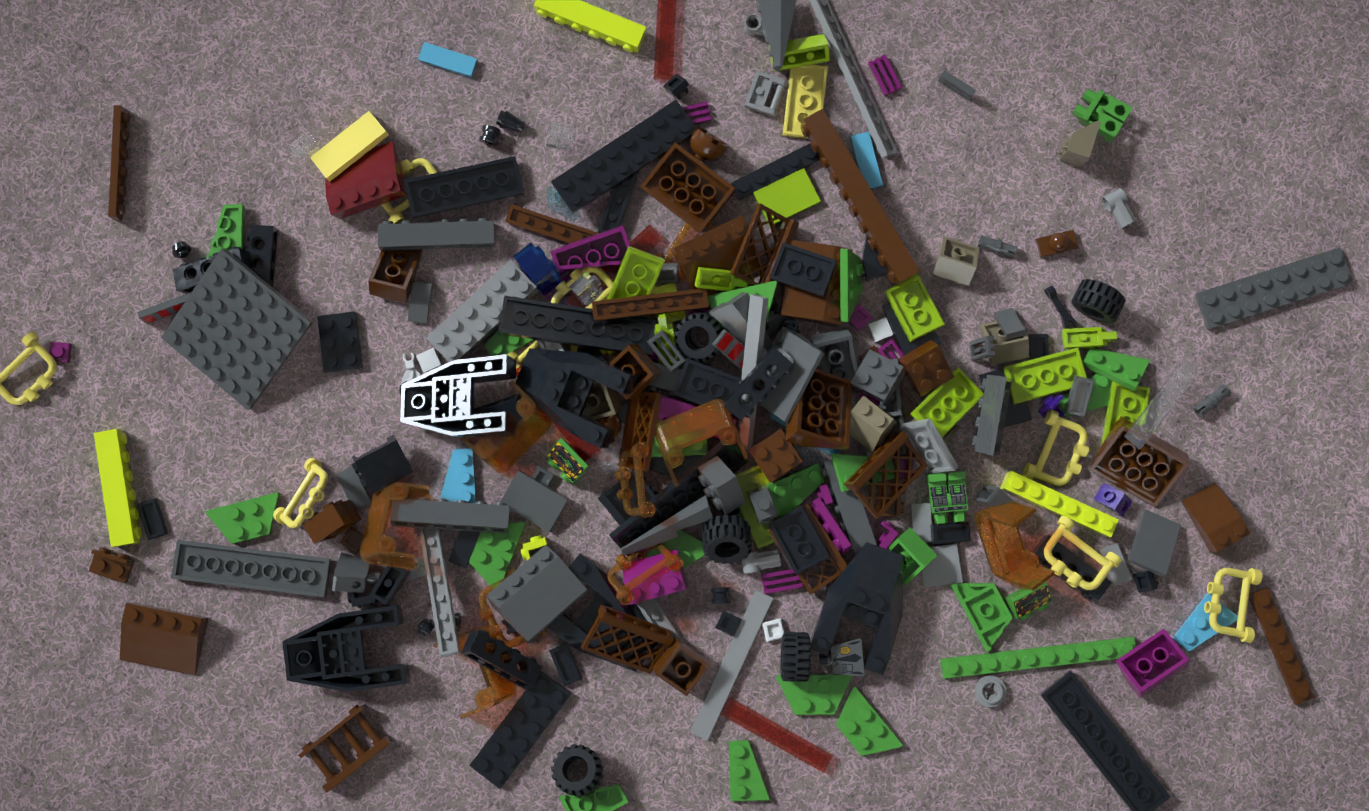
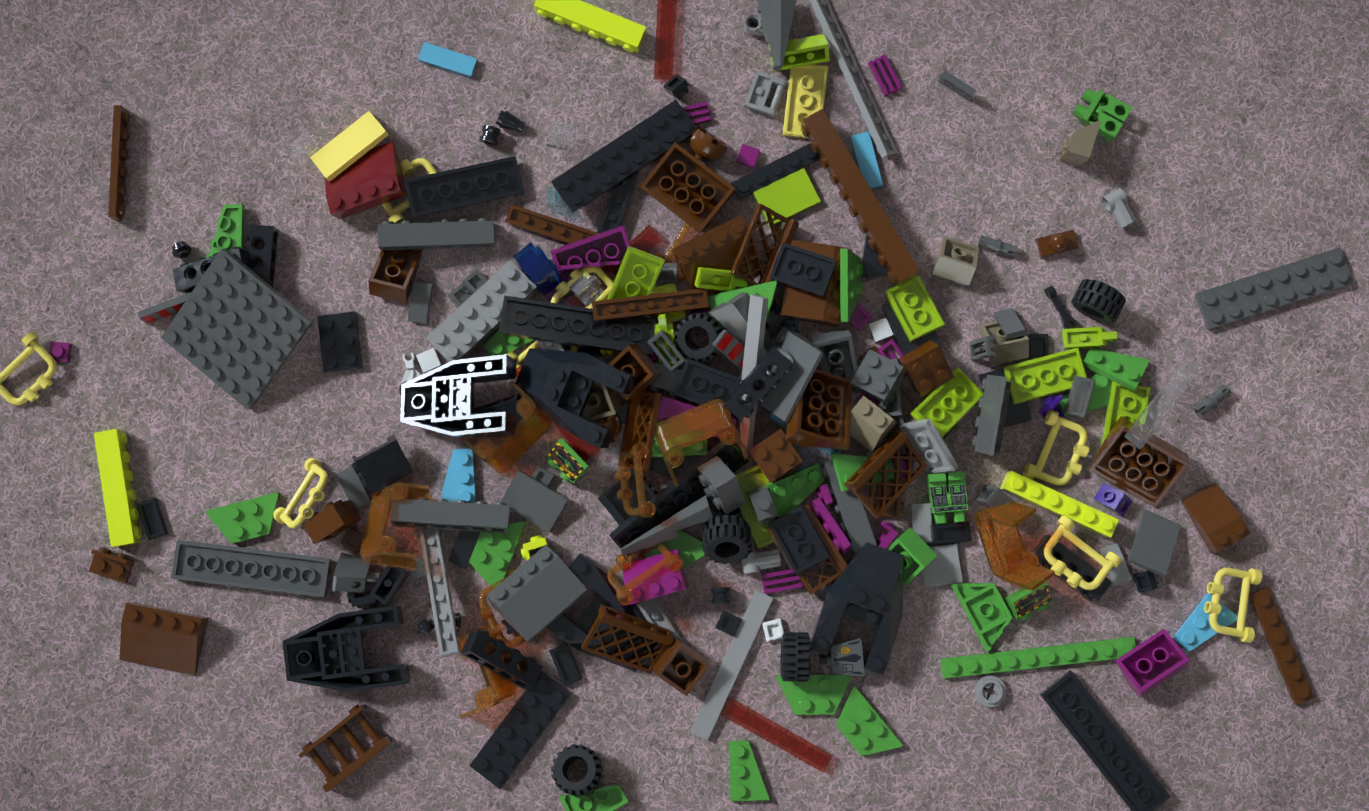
none -> dark grey slope [448,270,487,308]
none -> magenta tile [736,143,760,169]

